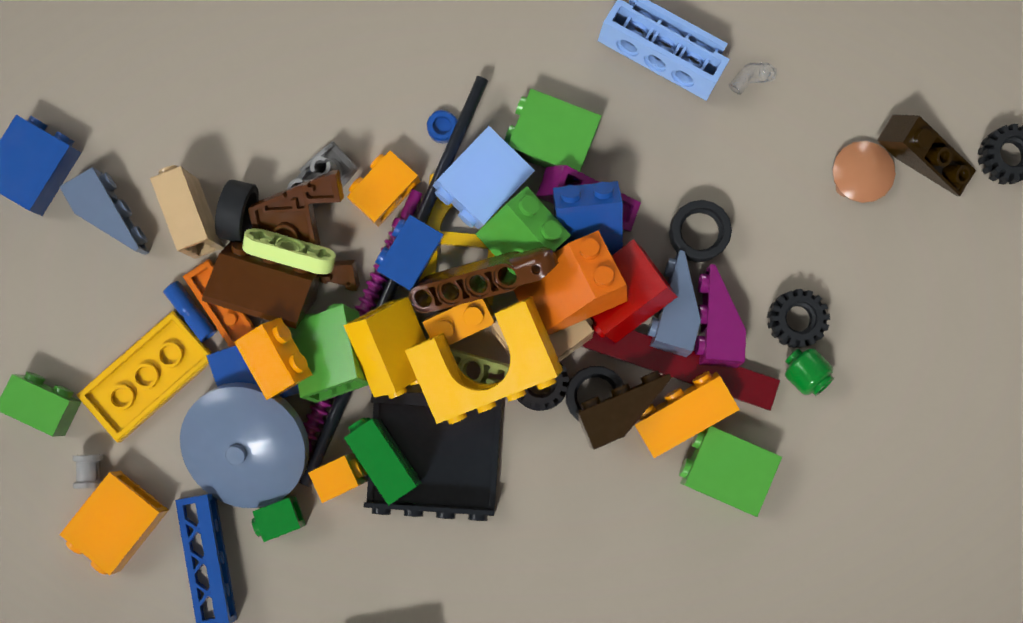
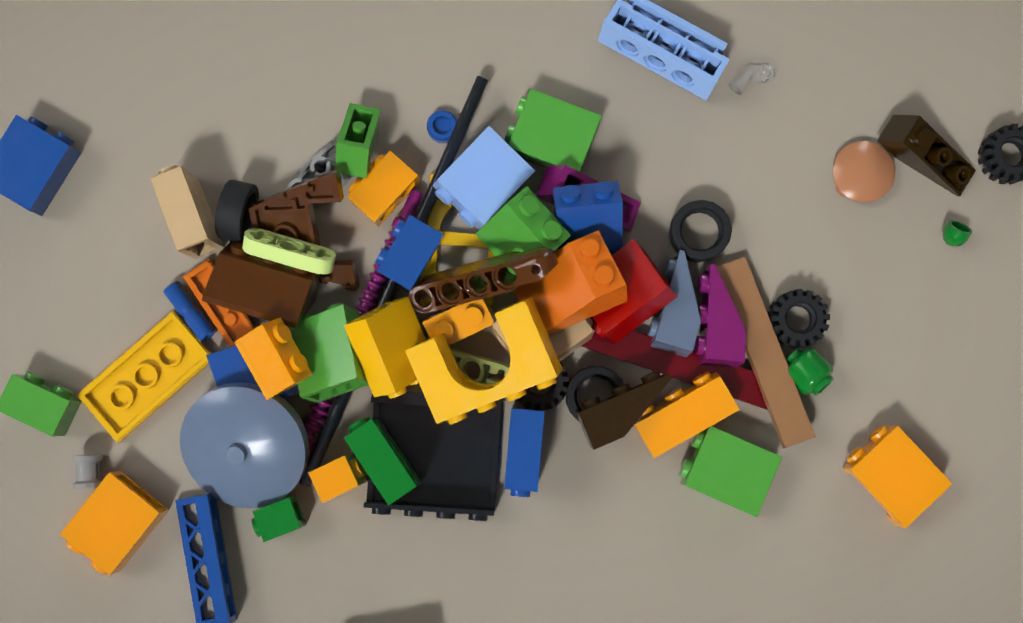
sand blue slope [59,167,149,255] -> none
none -> bright green brick [335,103,381,178]
none -> blue brick [504,408,545,497]
none -> medium nougat tile [717,257,816,449]
none -> light orange panel [842,425,952,529]
none -> green hinge [942,220,972,246]

